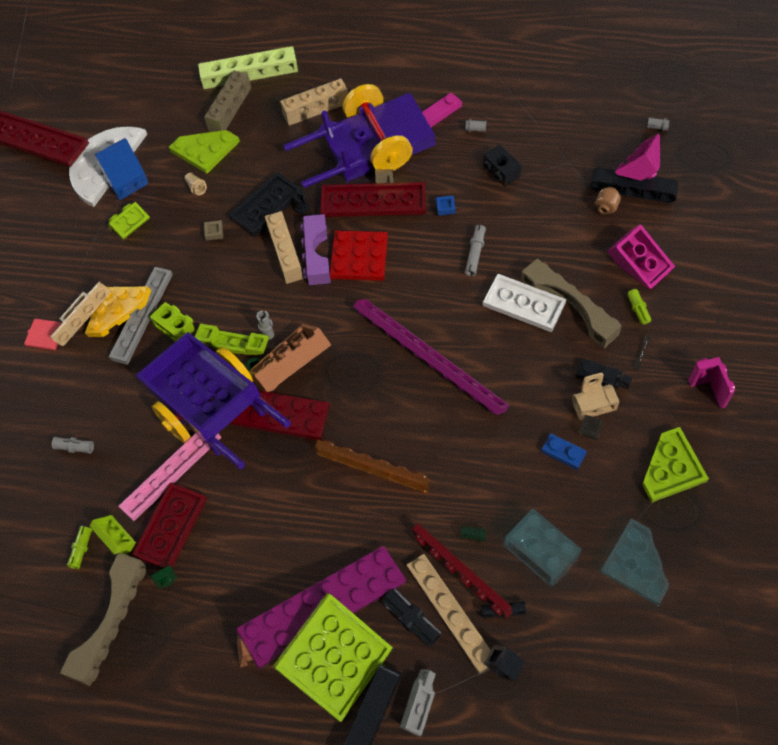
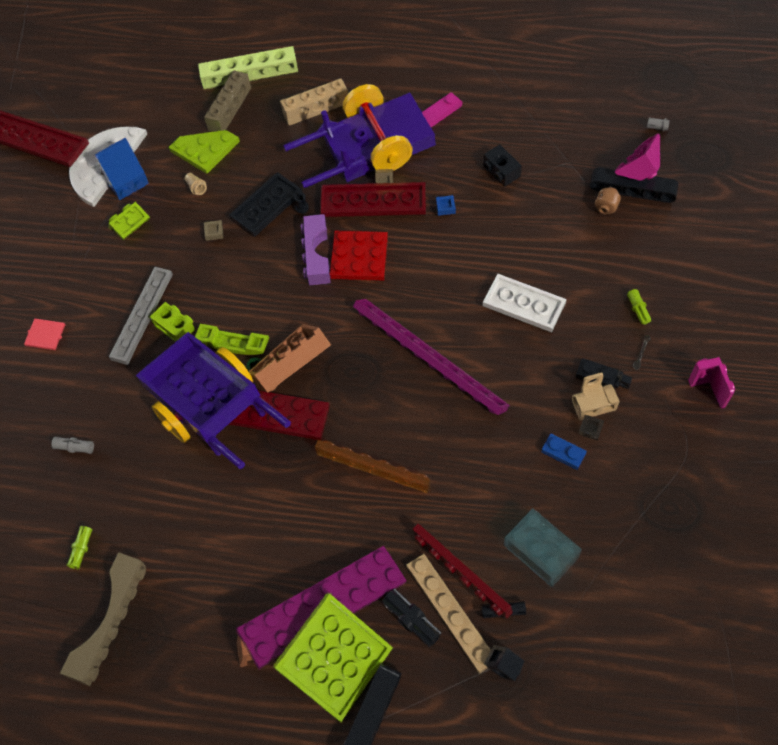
tan bracket [50,282,111,346] -> none
yellow plate [85,286,151,337] -> none
lime bracket [90,515,136,556] -> none
bright pink plate [119,433,221,521] -> none
dark red plate [132,483,207,569] -> none
dark green plate [151,565,178,589] -> none
light grey pin [256,310,274,340] -> none
tan arch [265,211,303,284] -> none
light grey hinge [400,669,436,736] -> none
clear green pin [461,525,487,543] -> none
light grey pin [465,119,486,132] -> none
light grey pin [465,225,486,276] -> none
dark tan arch [521,259,622,349] -> none
clear light blue plate [601,518,670,606] -> none
dark pink slope [606,224,675,290] -> none
lime plate [642,427,709,503] -> none

